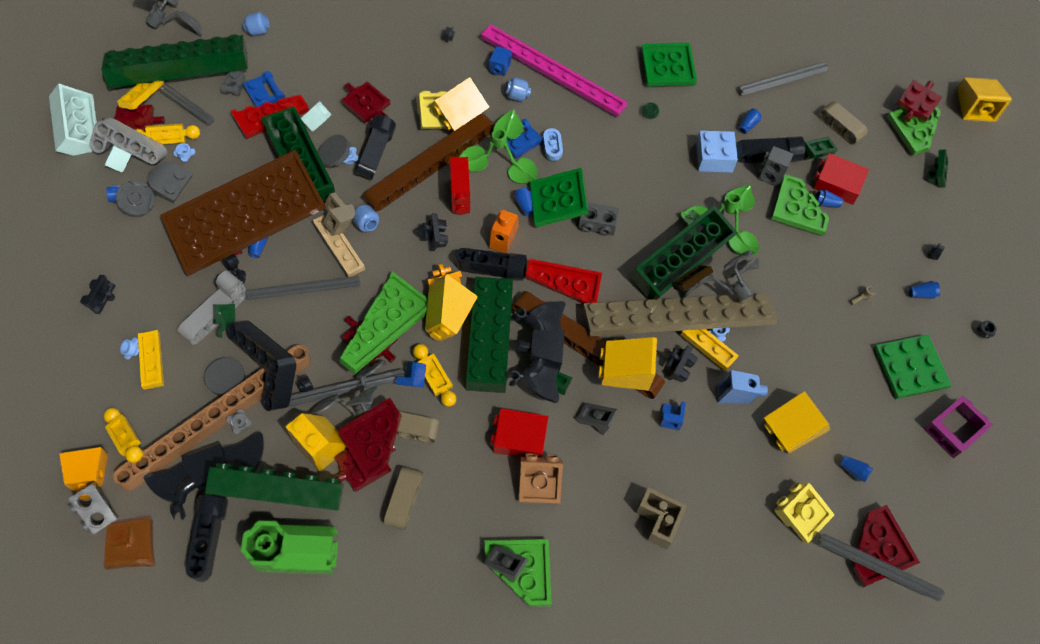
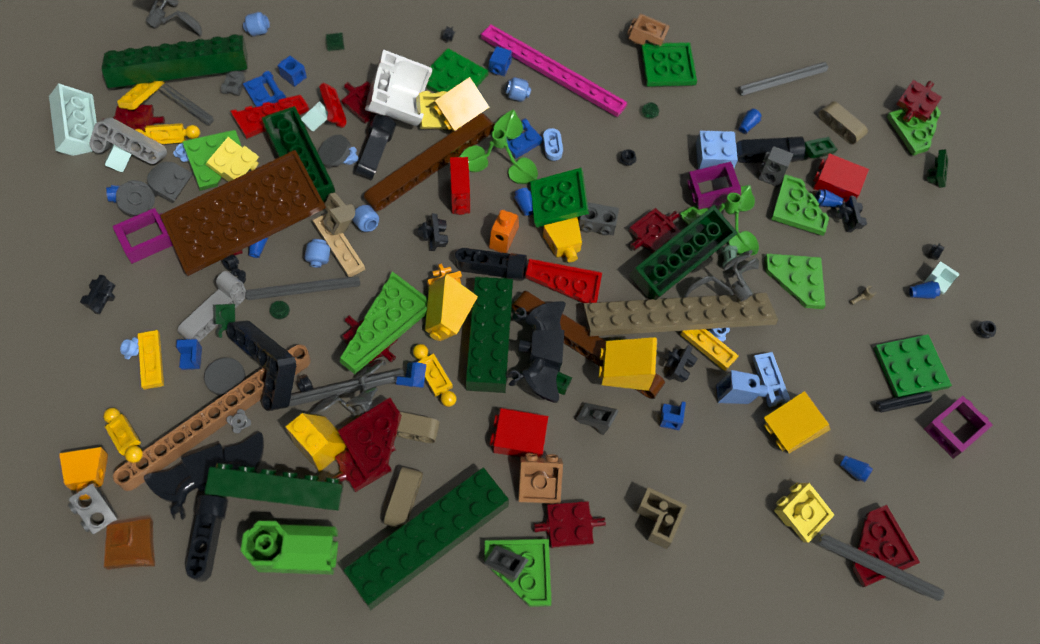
dark brown plate [672,265,713,291] -> none
yellow slope [957,78,1012,122] -> none
none -> magenta window [112,208,173,264]
none -> blue panel [176,339,202,370]
none -> bright green plate [182,130,241,191]
none -> light yellow plate [206,137,259,182]
none -> clear green plate [270,301,290,320]
none -> blue brick [278,56,307,87]
none -> medium blue head [305,239,330,268]
none -> red plate [319,82,347,128]
none -> clear green plate [326,33,345,51]
none -> dark green brick [343,467,509,611]
none -> white piece [365,50,432,126]
none -> green plate [426,48,488,93]
none -> dark red plate [534,501,606,548]
none -> yellow torso [543,217,582,263]
none -> black plate [619,149,637,166]
none -> medium nougat plate [627,14,670,46]
none -> dark red plate [629,208,681,253]
none -> magenta window [687,161,741,210]
none -> sand green bush [721,245,740,269]
none -> light blue plate [753,352,790,407]
none -> bright green plate [765,254,826,309]
none -> black hips [836,196,867,233]
none -> black axle [875,391,933,413]
none -> light aqua panel [924,261,959,294]

